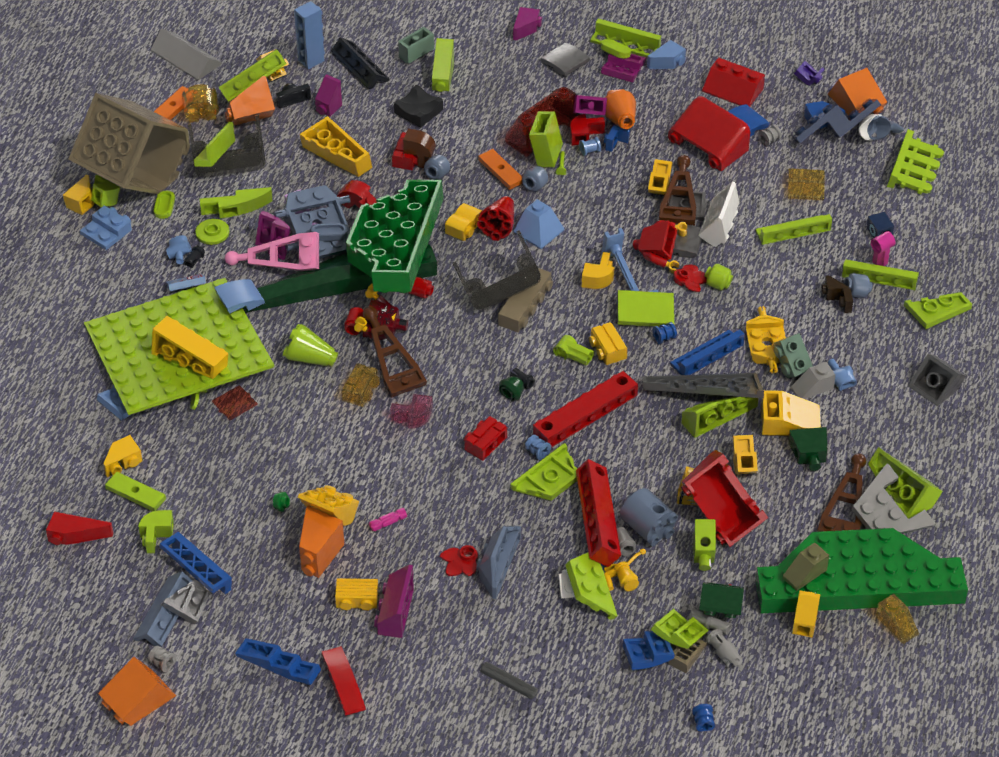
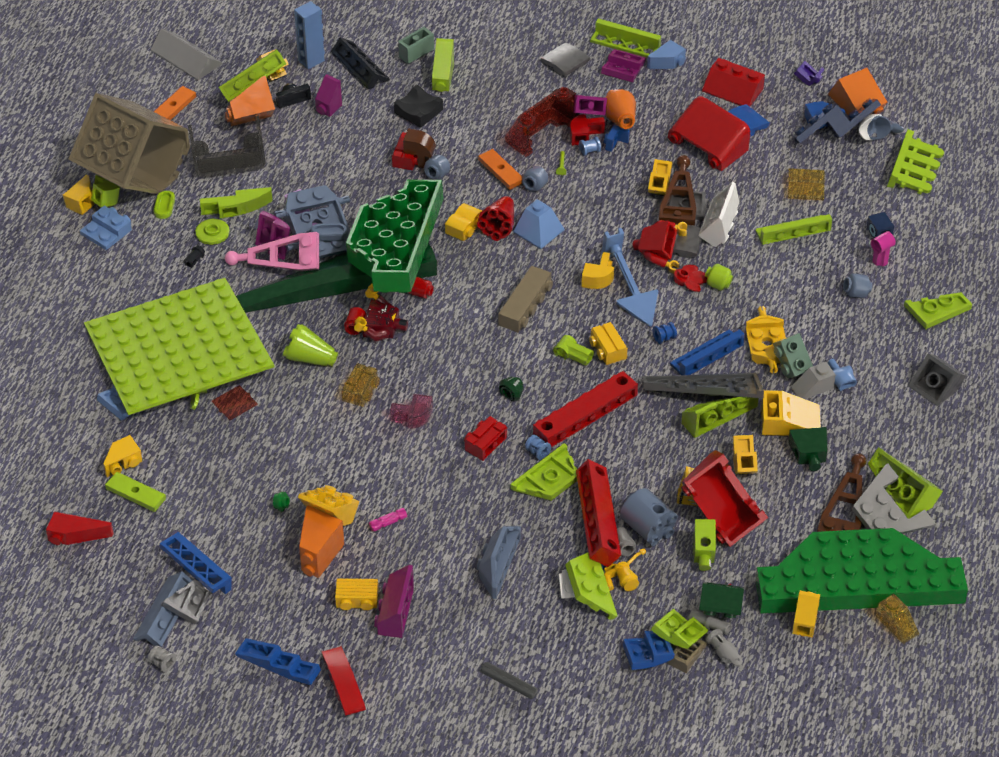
orange slope [98,657,176,726] -> none
lime brick [138,510,174,553] -> none
yellow wedge [151,316,228,379] -> none
medium blue piece [166,235,192,264] -> none
medium blue tile [166,274,206,291] -> none
clear yellow brick [182,84,219,123] -> none
lime panel [194,122,235,167] -> none
medium blue slope [214,279,265,314] -> none
yellow wedge [299,116,372,177] -> none
red brick [337,180,376,208] -> none
reddish brown plate [363,306,427,398] -> none
red plate [440,545,478,576] -> none
clear smoke windscreen [453,230,541,311] -> none
black pin [510,368,535,389] -> none
magenta slope [513,7,542,40] -> none
lime brick [529,111,563,167] -> none
lime tile [601,39,631,59] -> none
lime tile [617,290,674,327] -> none
blue bush [692,704,715,732] -> none
light grey bush [758,125,782,147] -> none
olive slope [783,543,829,591] -> none
dark brown slope [821,275,853,313] -> none
lime fence [842,259,919,290] -> none

